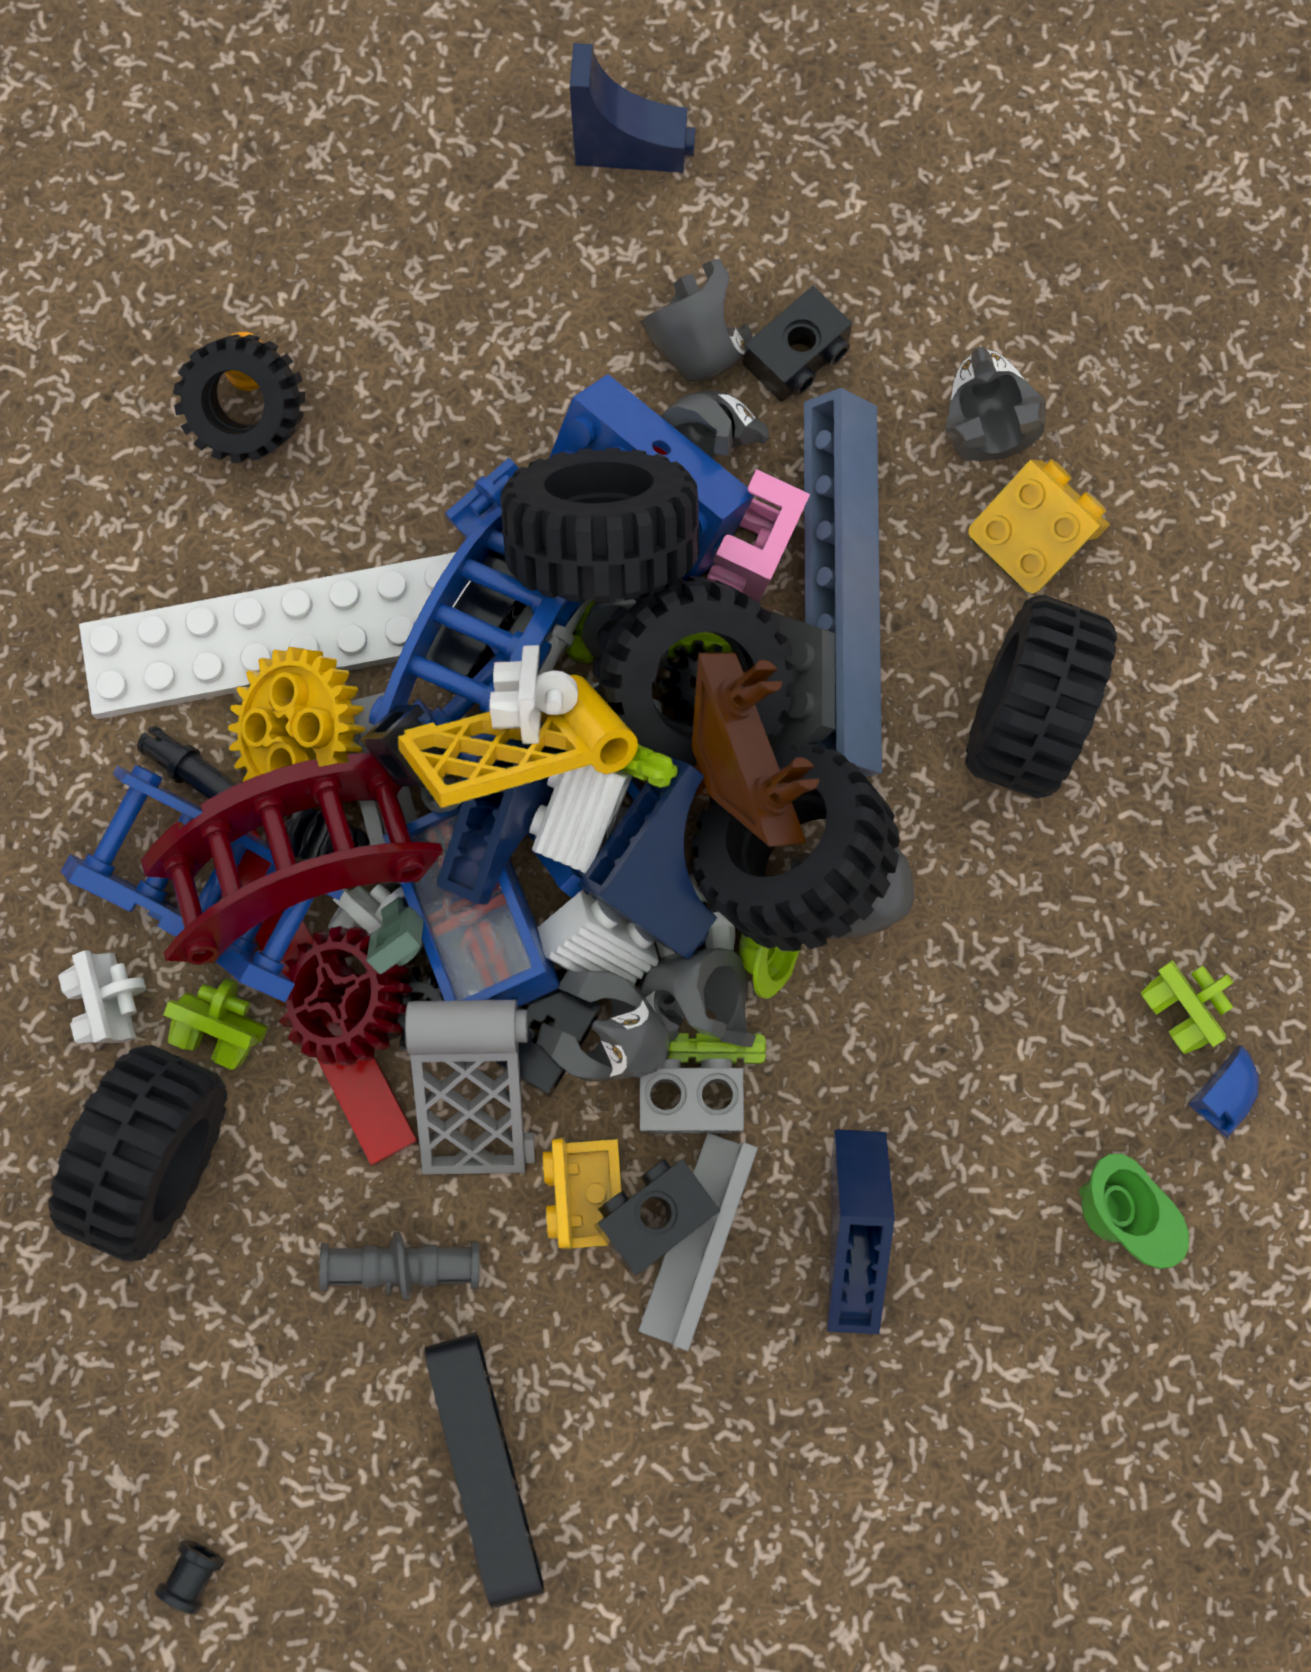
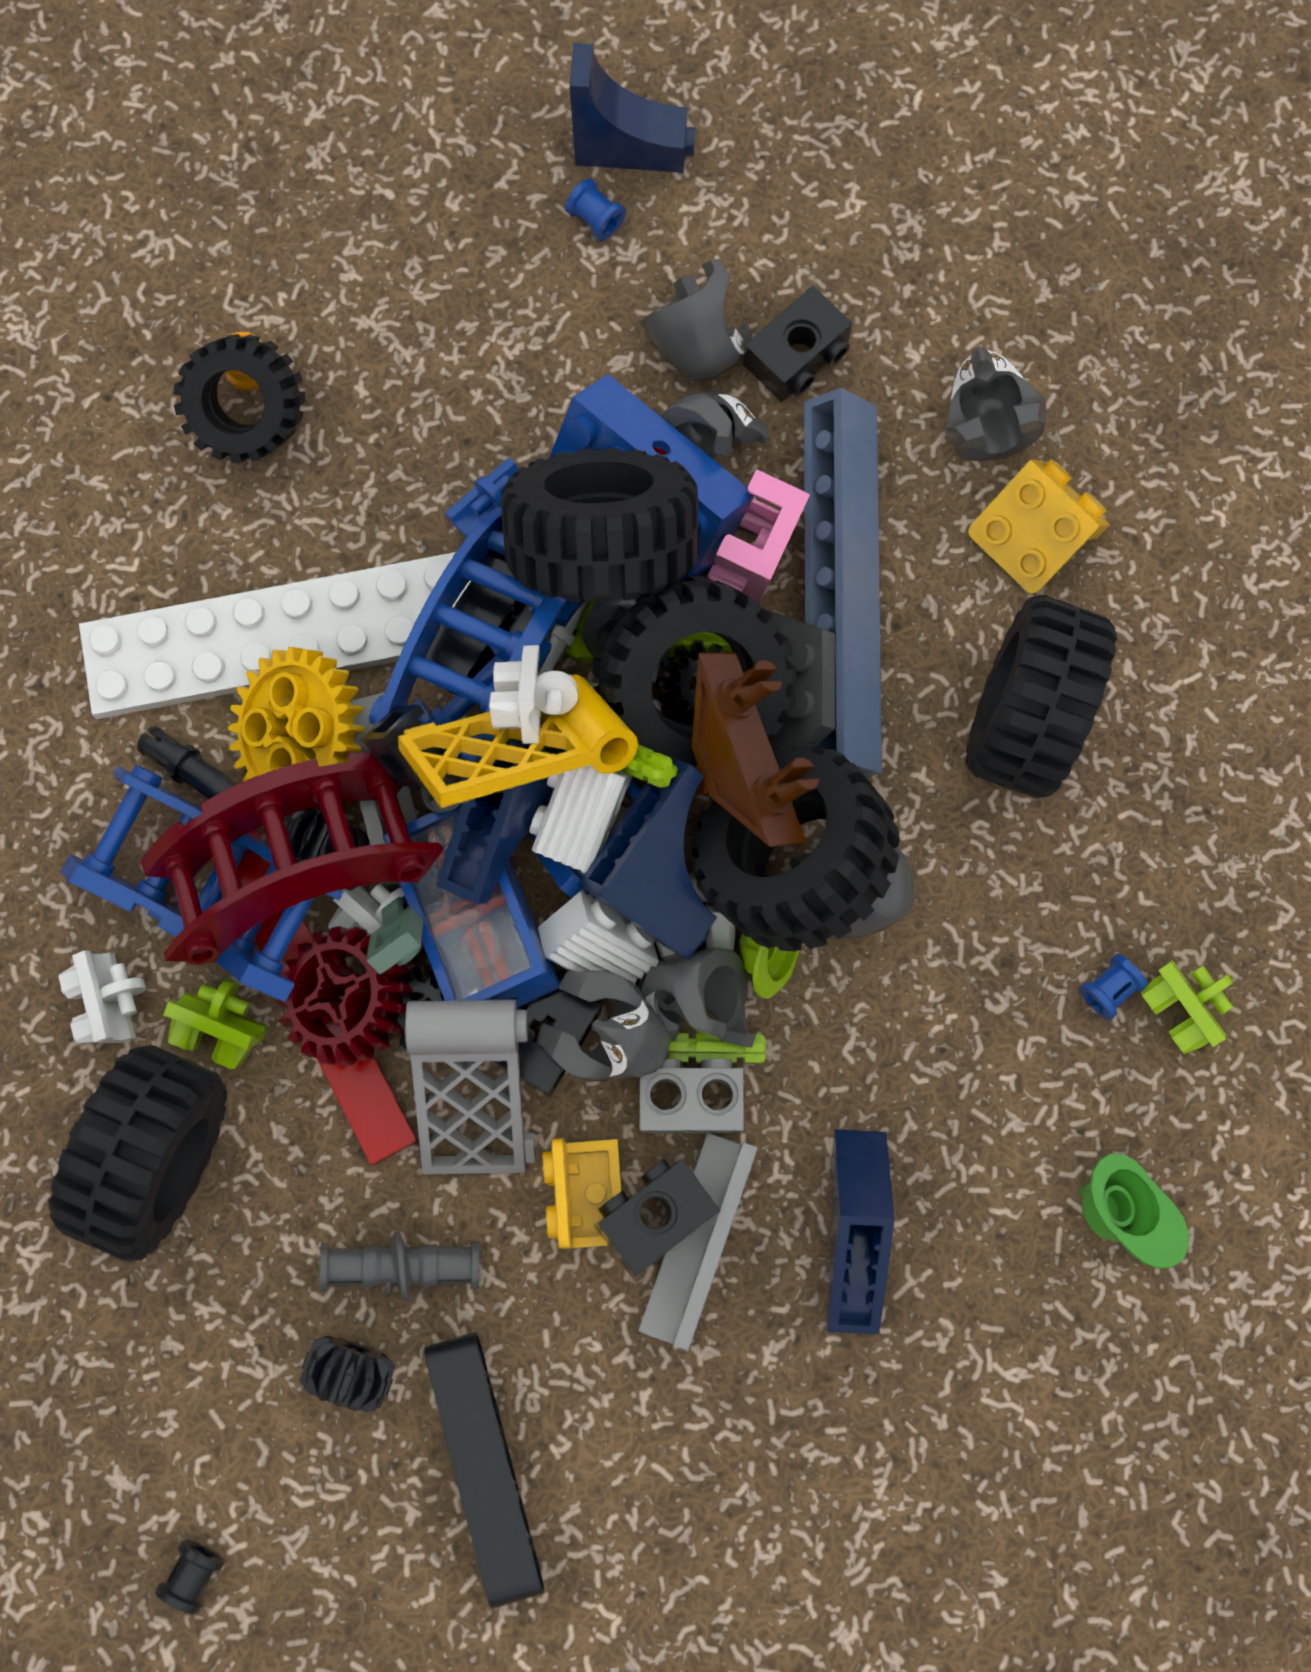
blue brick [1188,1045,1259,1138] -> none
none -> black gear [300,1335,395,1413]
none -> blue bush [565,178,626,241]
none -> blue bush [1079,954,1147,1021]

